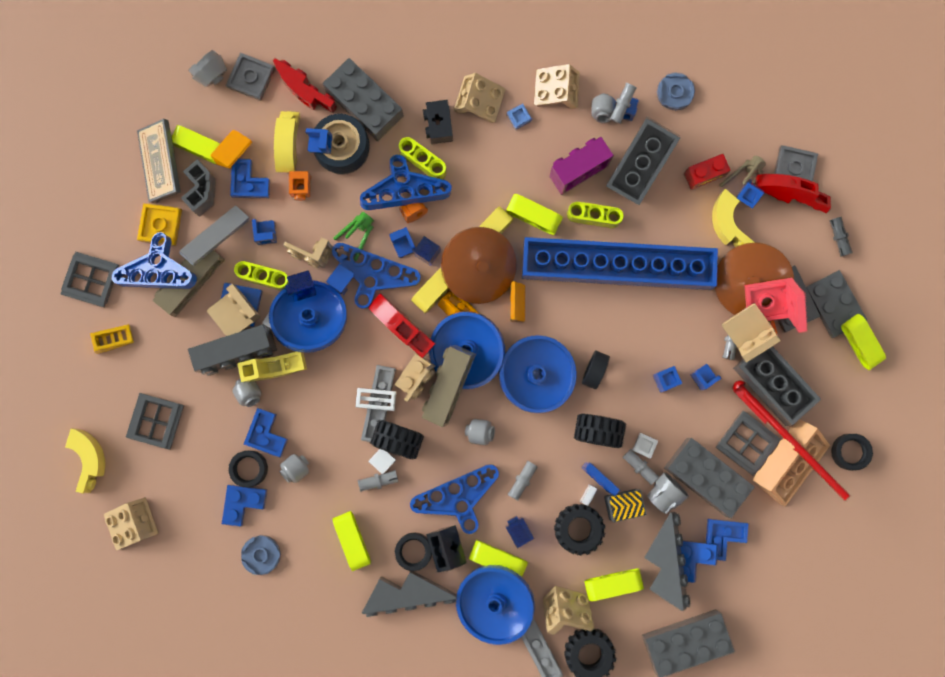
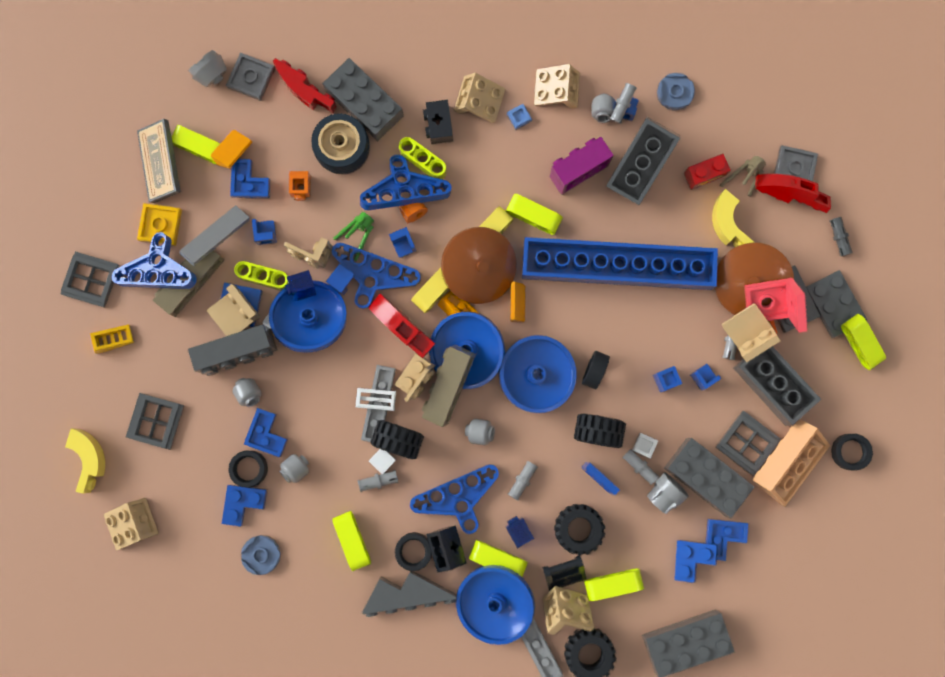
dark grey brick [181,159,216,217] -> none
light yellow arch [237,351,307,382] -> none
light yellow arch [274,111,300,173] -> none
blue panel [305,128,333,154] -> none
clear blue brick [413,236,441,266] -> none
neon yellow beam [567,202,623,228] -> none
white tile [580,485,597,506] -> none
piece [604,489,647,522] -> none
dark grey slope [644,512,690,611] -> none
red bar [732,380,851,501] -> none
blue panel [737,179,764,209] -> none
none -> black plate [542,555,587,592]

